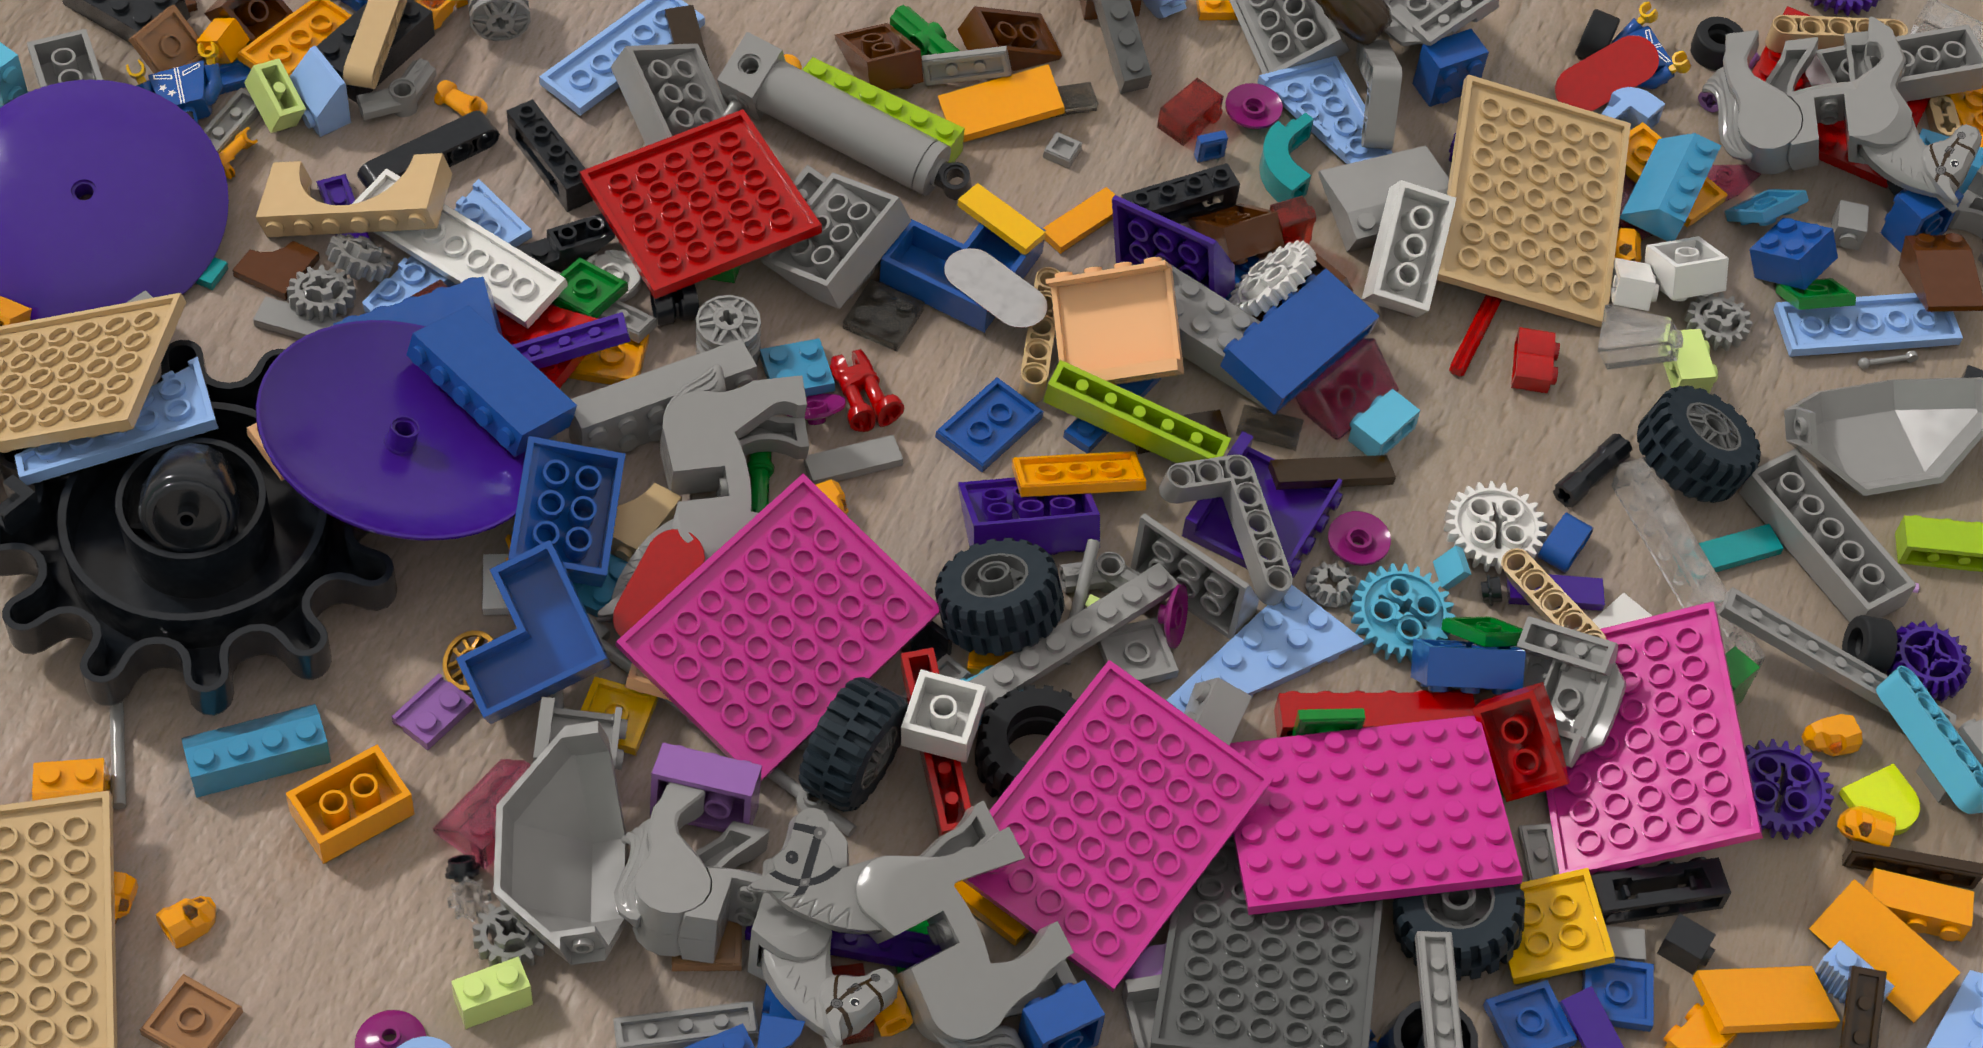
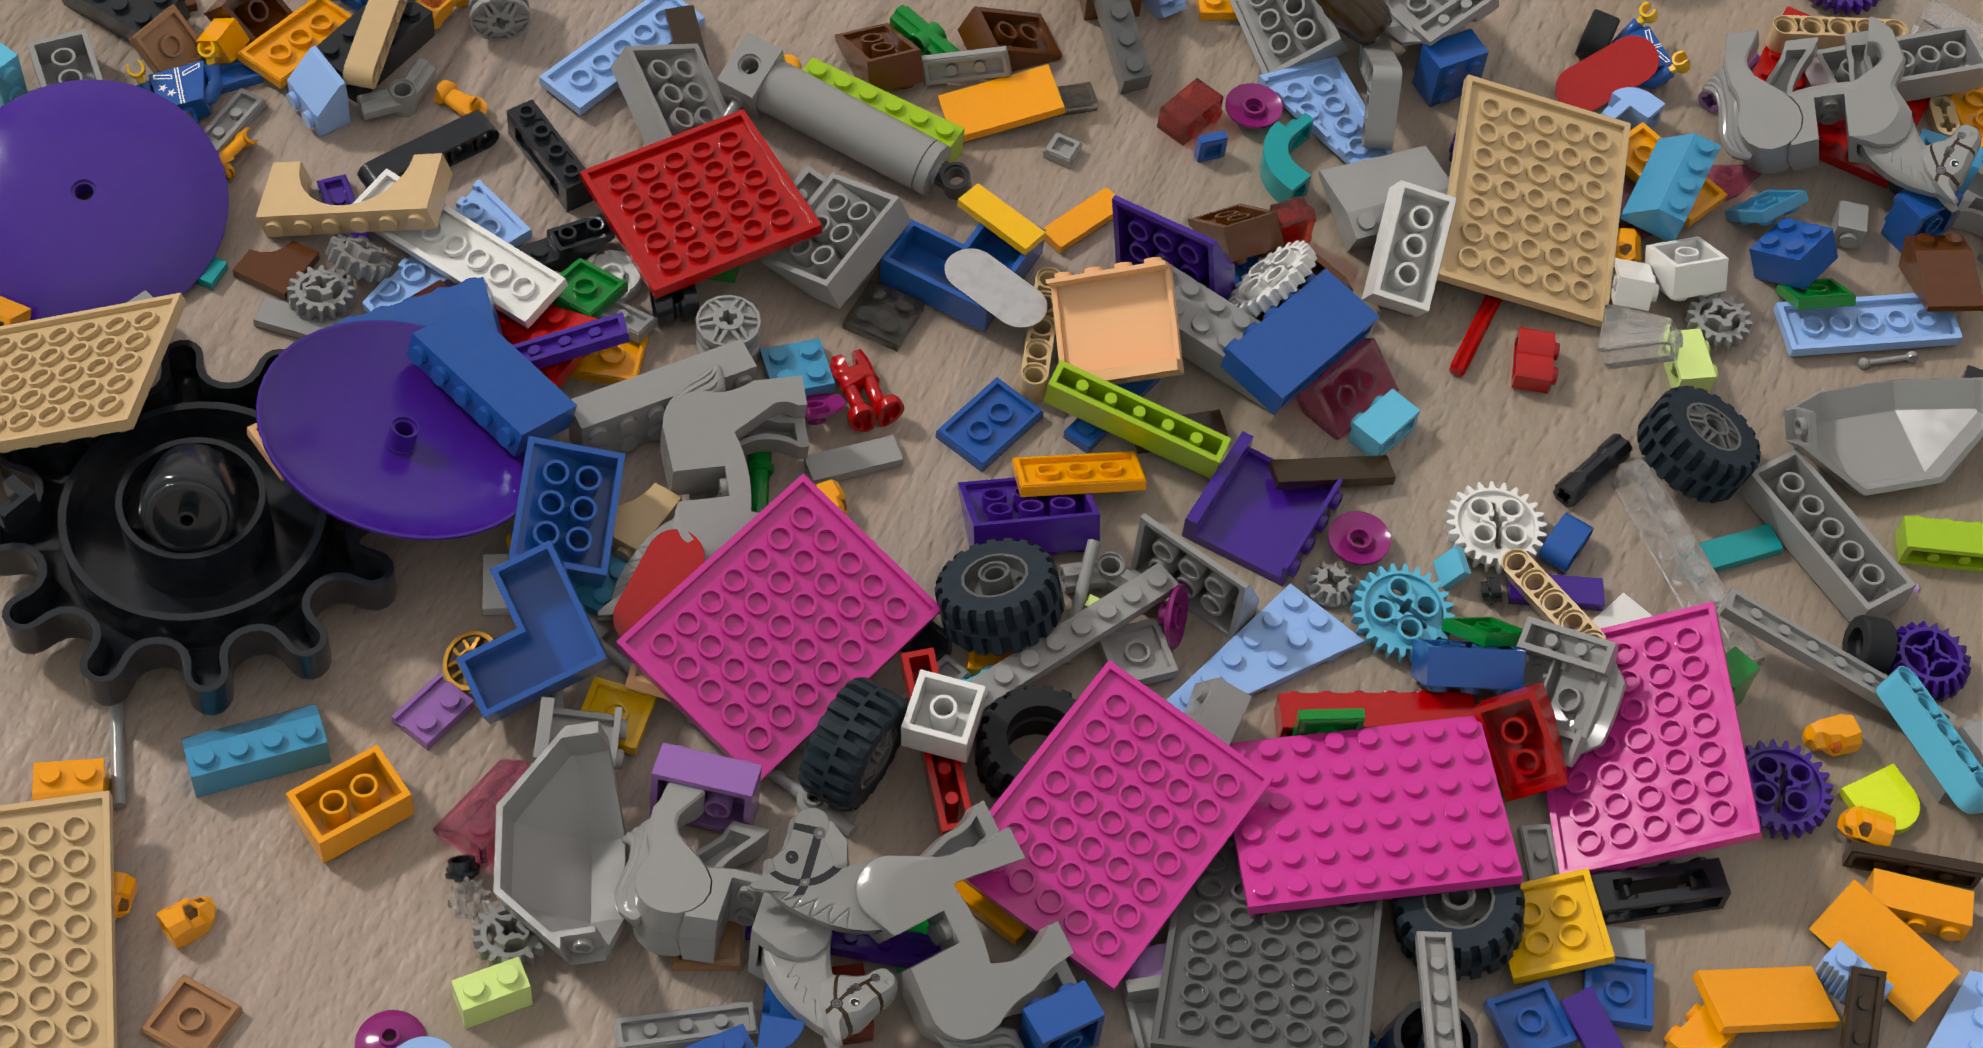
light blue wing [14,357,218,485] -> none
yellowish green brick [244,58,306,133] -> none
light orange rock [873,985,913,1037] -> none
black brick [1121,163,1240,224] -> none
light grey beam [1159,455,1293,605] -> none
clear smoke plate [1236,404,1304,451] -> none
black brick [1657,914,1716,975] -> none
black tyre [1690,16,1744,70] -> none

